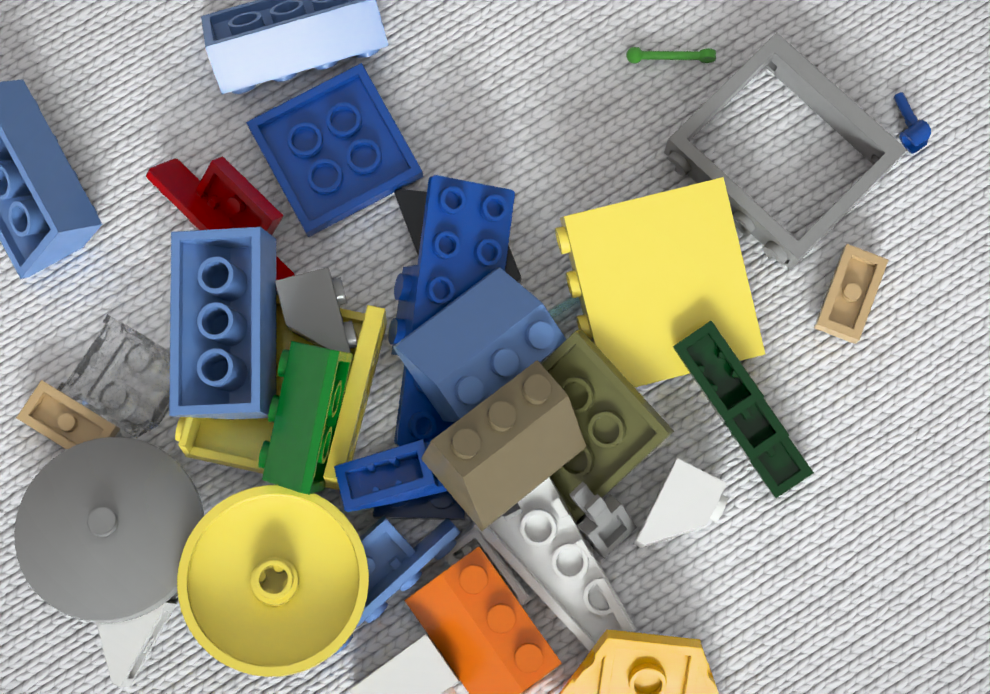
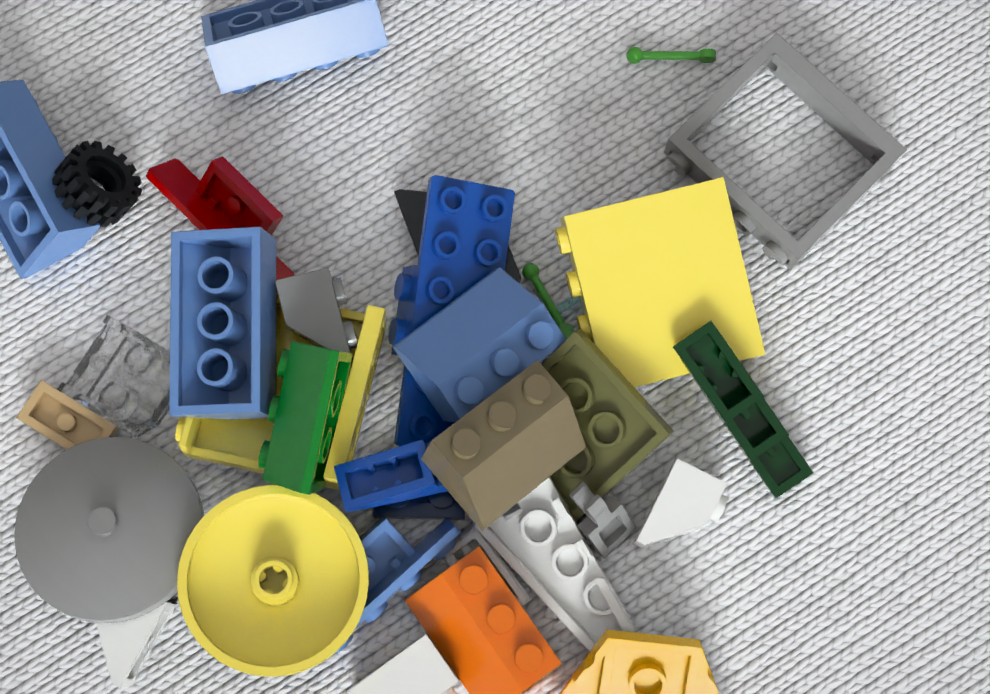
blue plate [246,63,424,237] -> none
tan plate [814,244,889,344] -> none
blue hand [894,92,931,154] -> none
none -> black tyre [52,141,142,227]
none -> bright green hinge [522,263,575,339]

